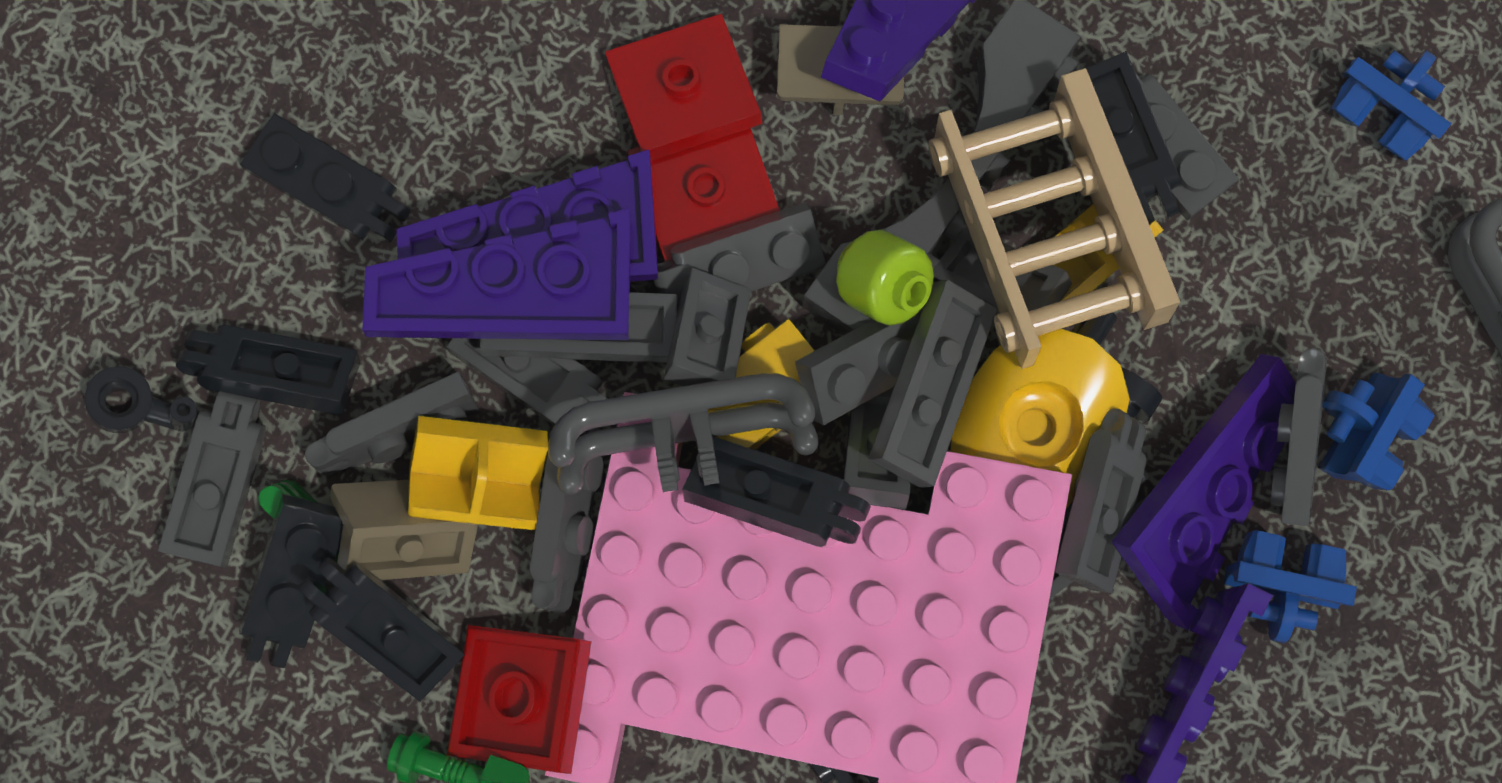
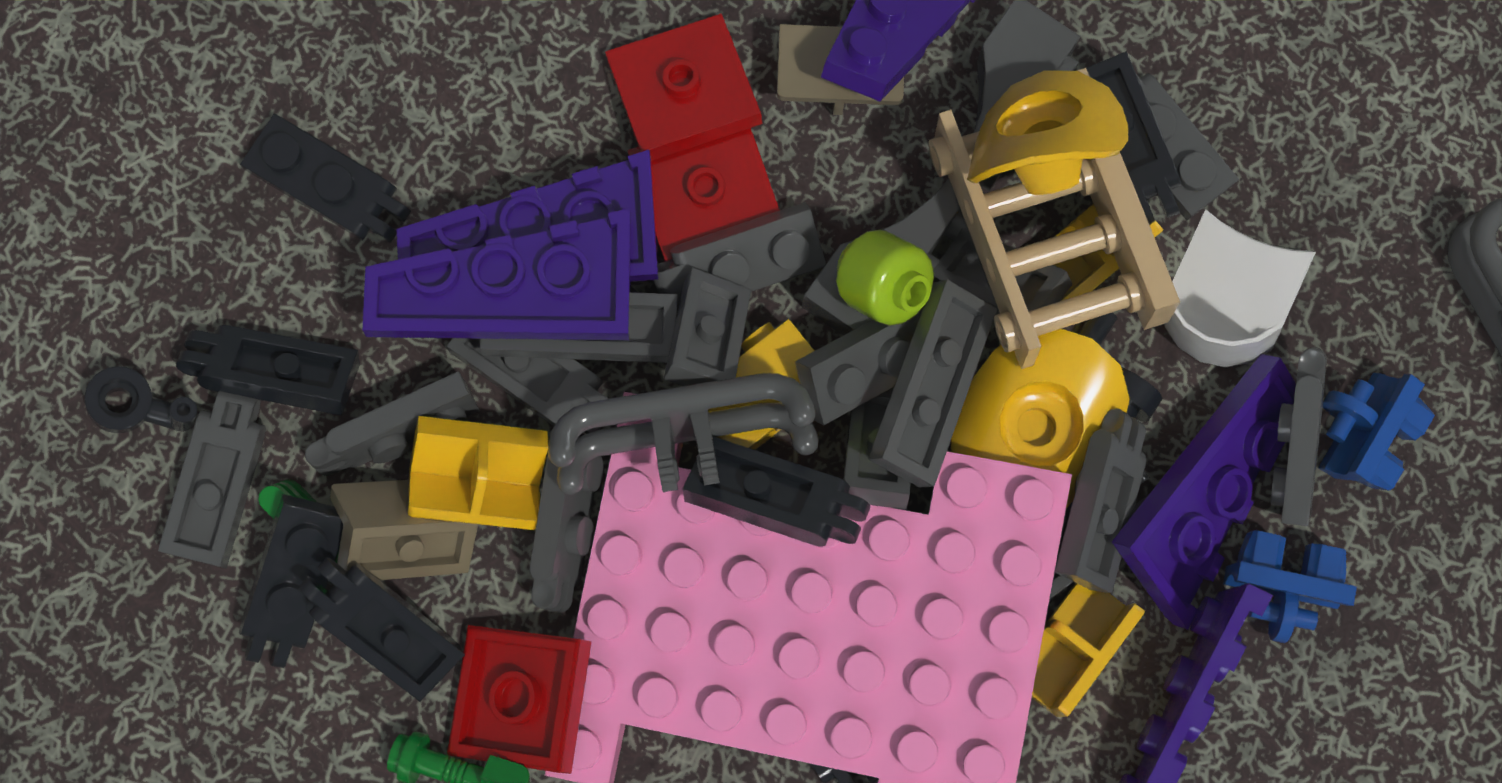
blue hips [1330,50,1452,161] -> none
none -> yellow hat [967,70,1128,195]
none -> yellow panel [1032,583,1145,717]
none -> white piece [1164,209,1316,367]

